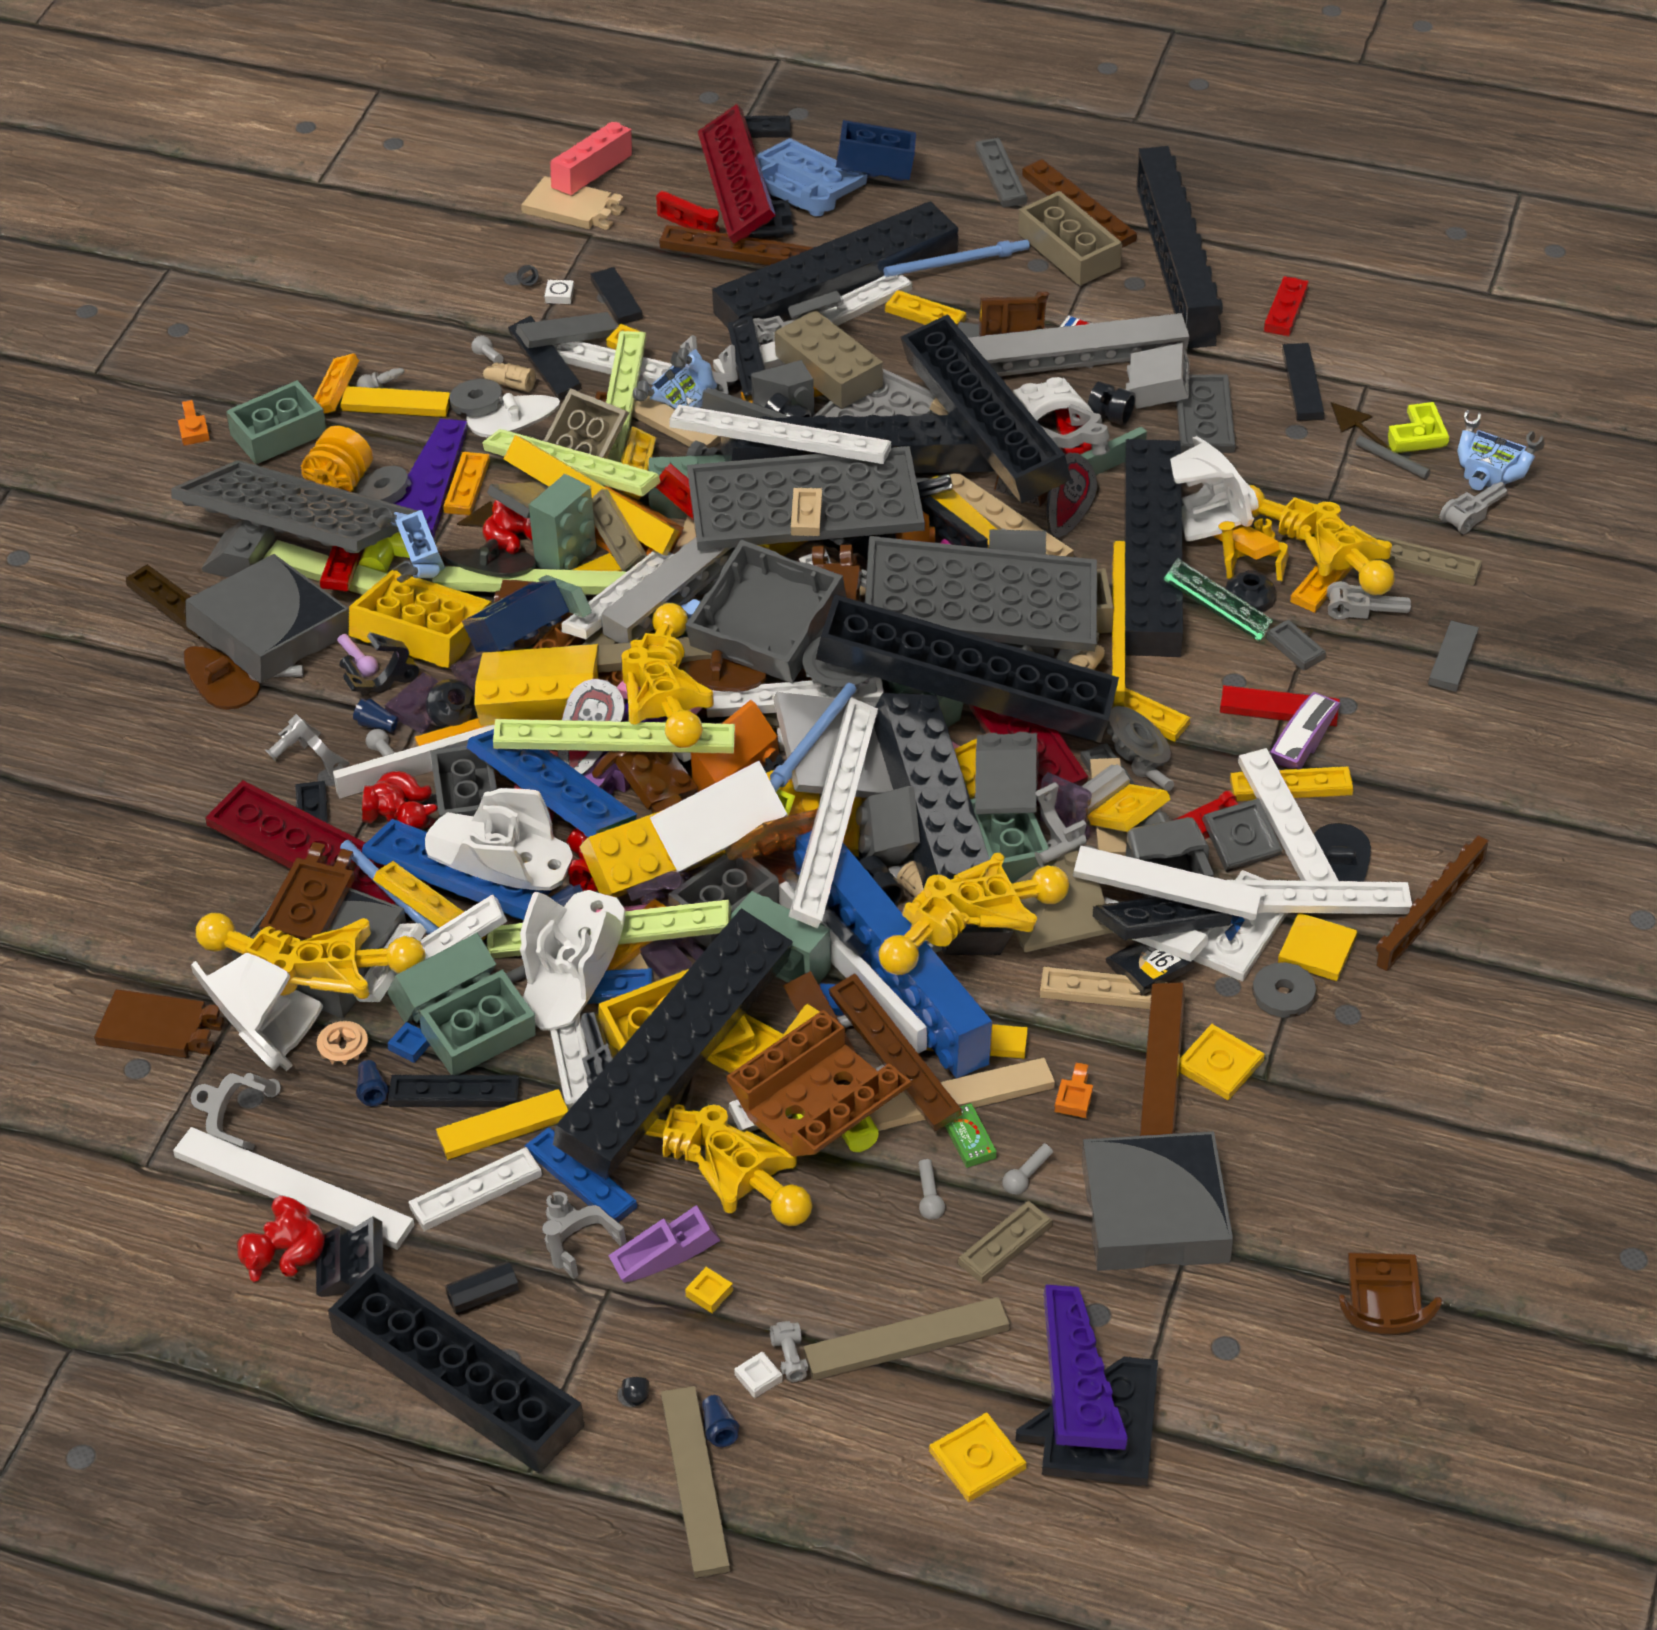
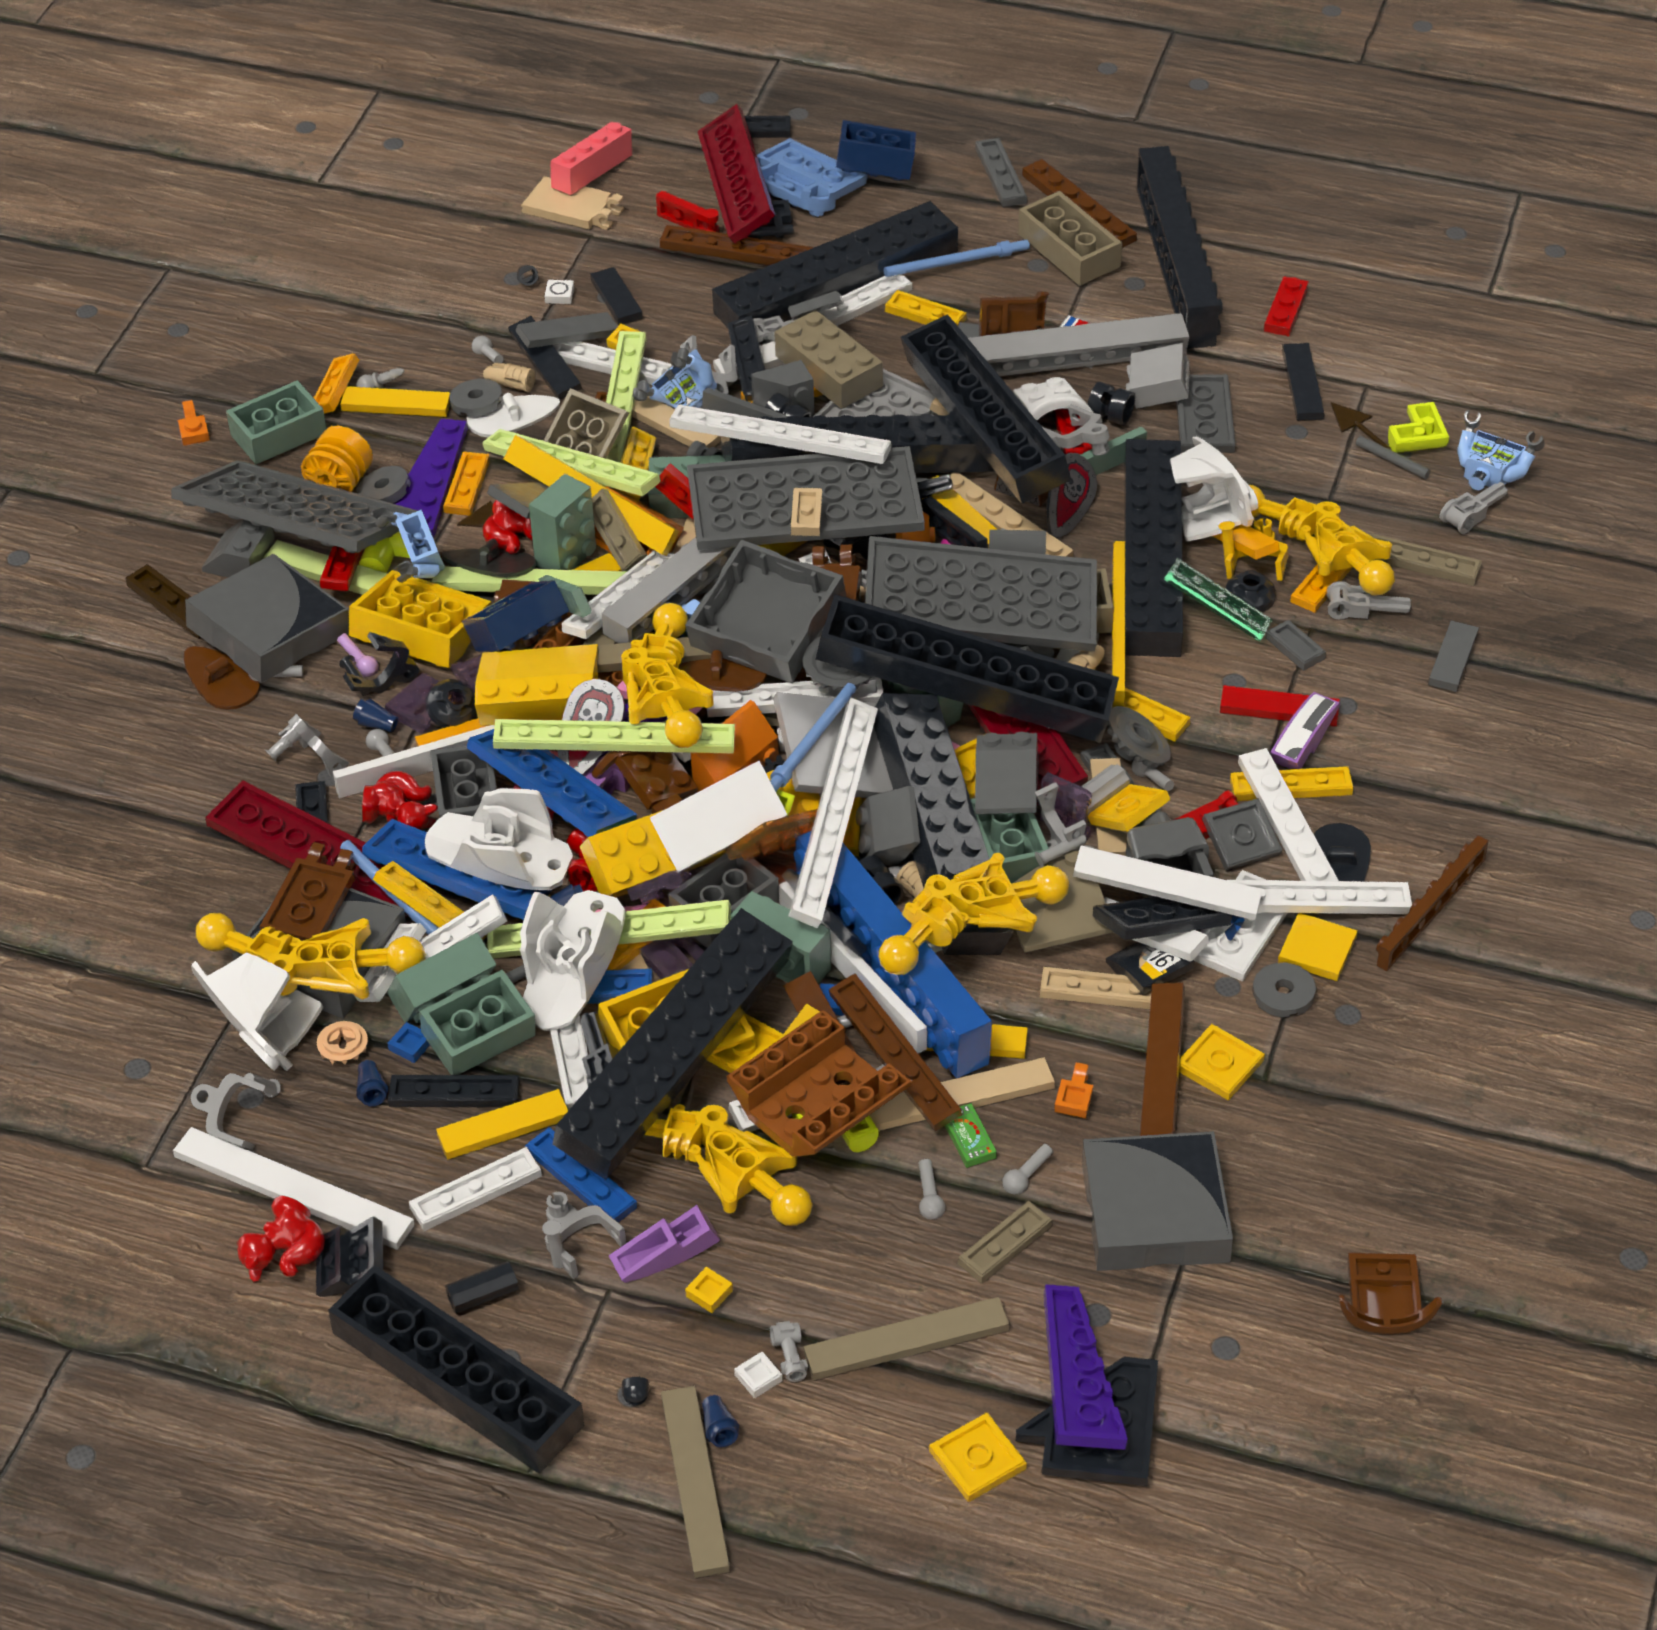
reddish brown tile [94,989,225,1058] -> none

